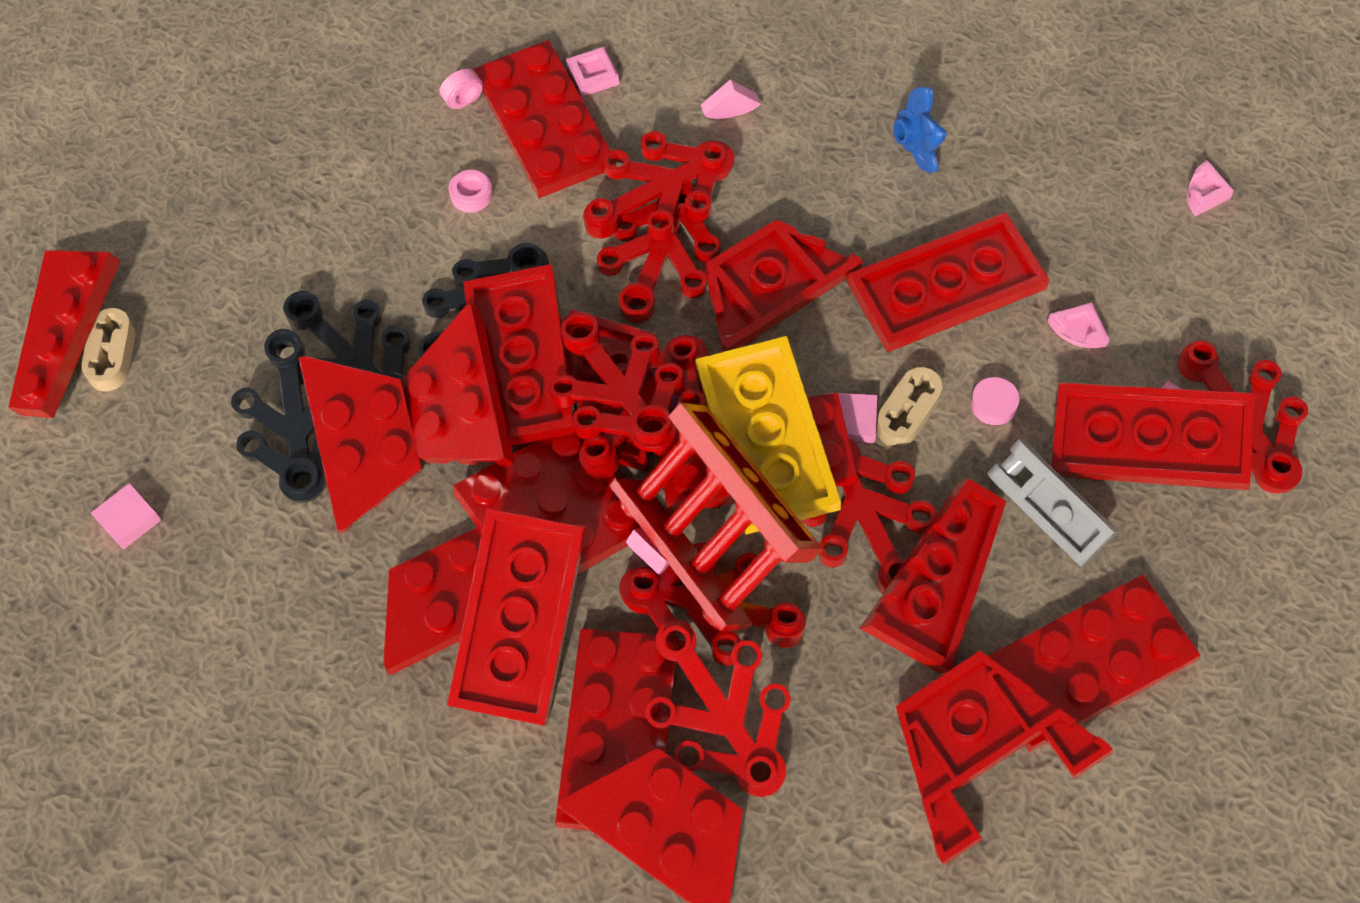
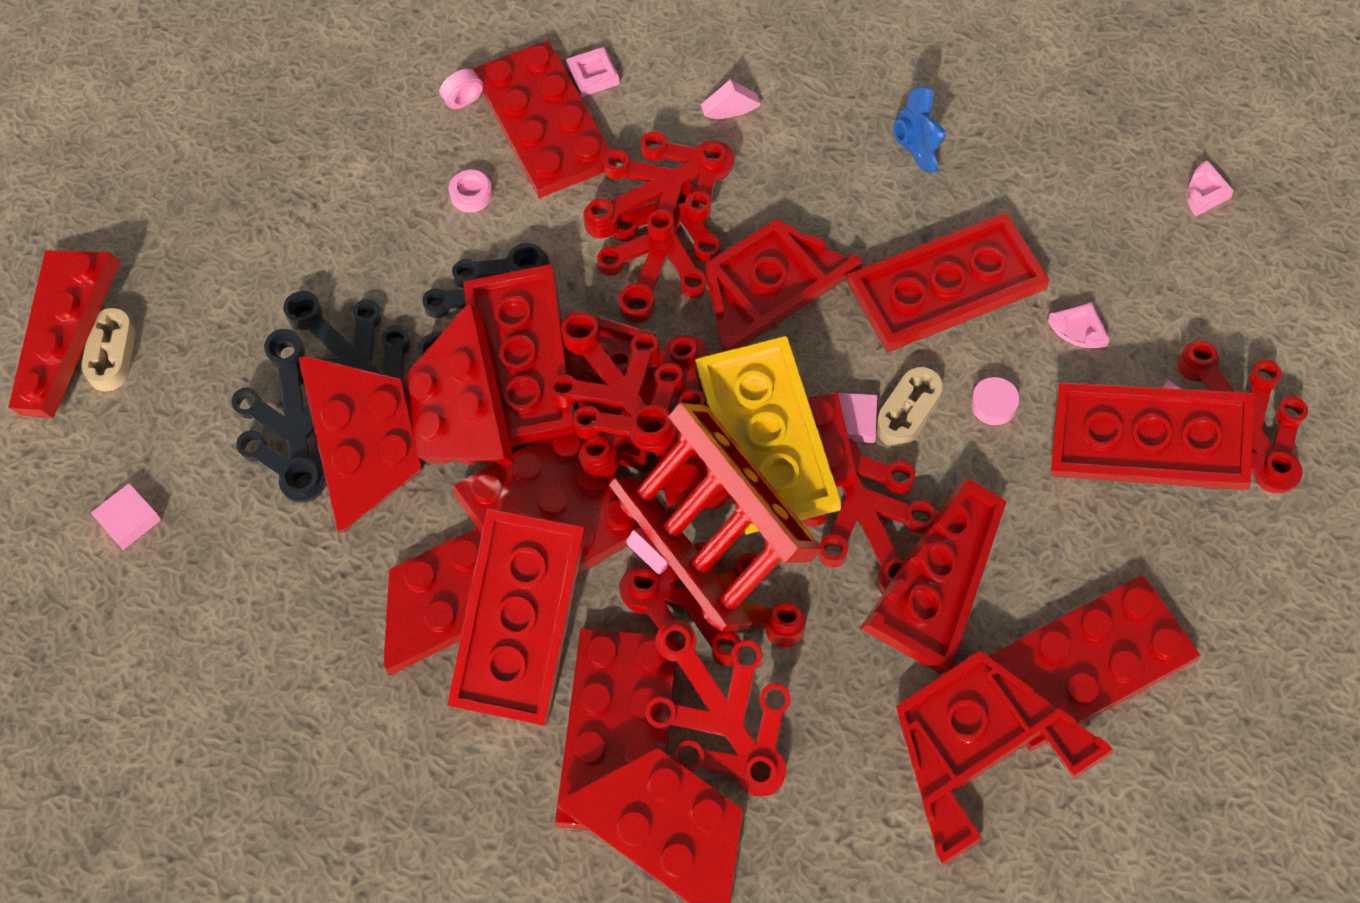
light grey plate [987,438,1118,567] -> none

